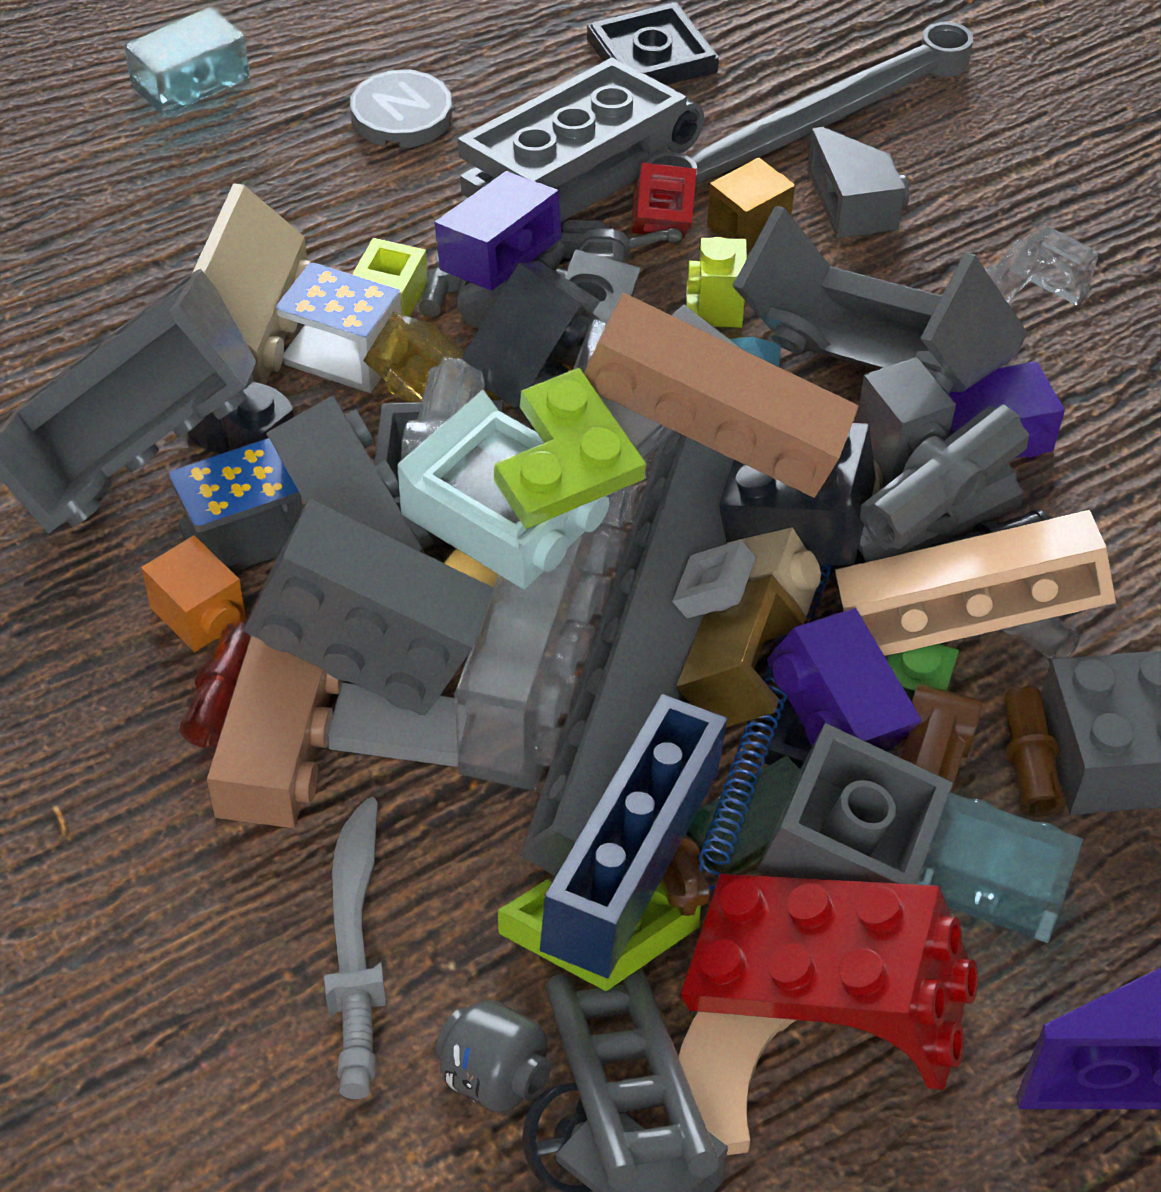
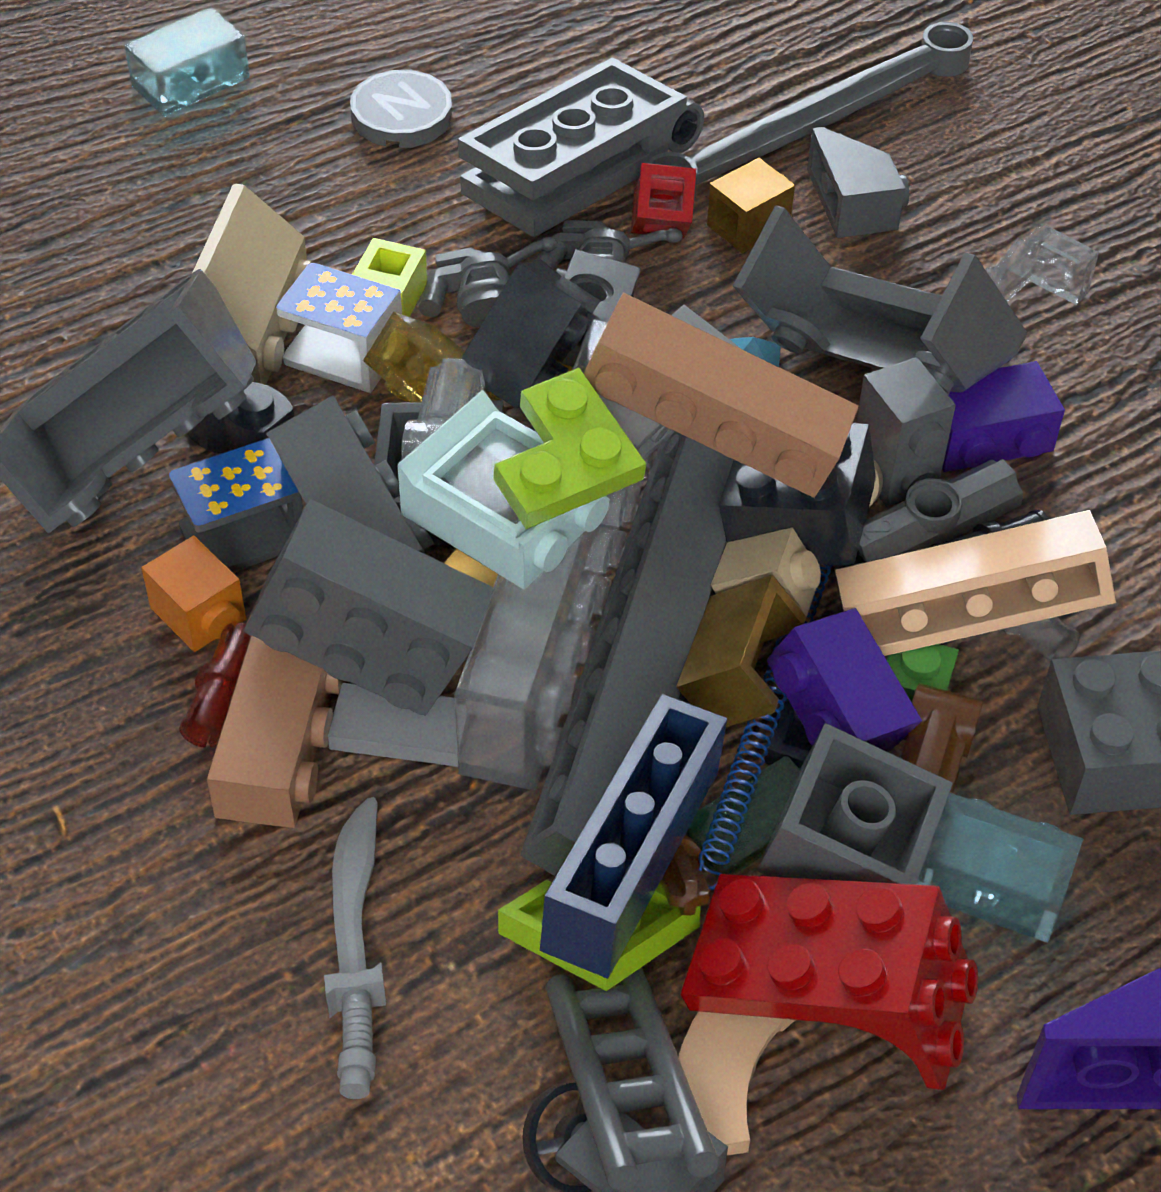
dark purple brick [434,171,562,291] -> none
dark grey head [436,999,551,1113] -> none
black tile [587,2,719,85] -> none
light grey plate [672,539,756,619] -> none
neon yellow brick [686,237,747,328] -> none
dark grey piece [860,404,1029,550] -> none
reddish brown axle [1005,685,1065,817] -> none

